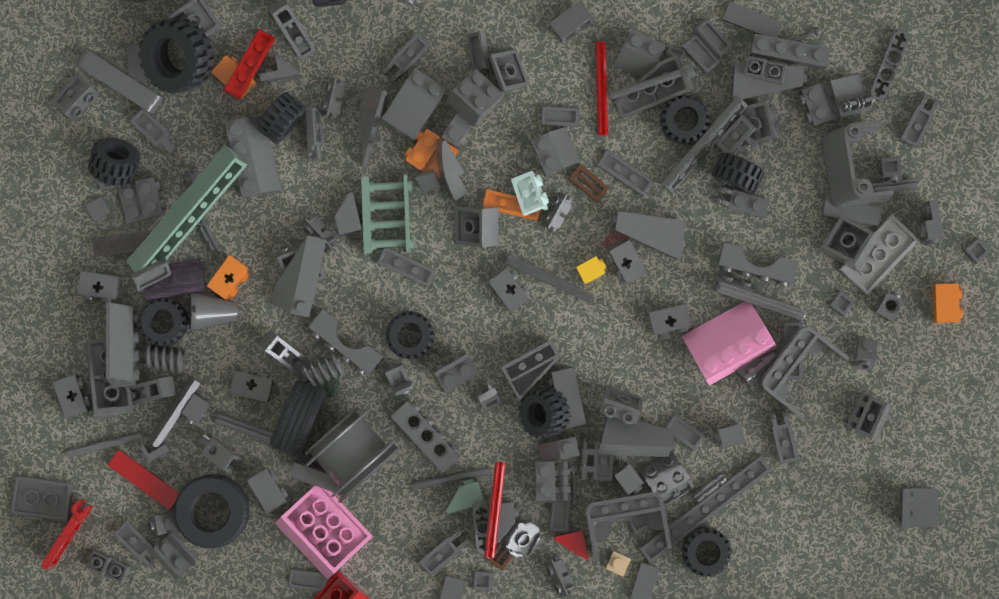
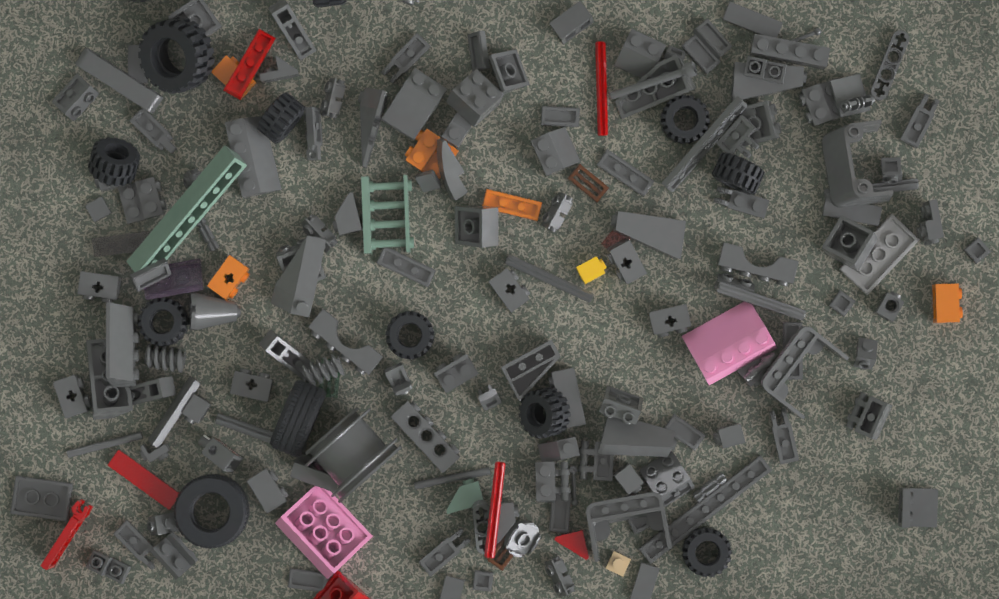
light aqua bracket [511,171,549,216] -> none

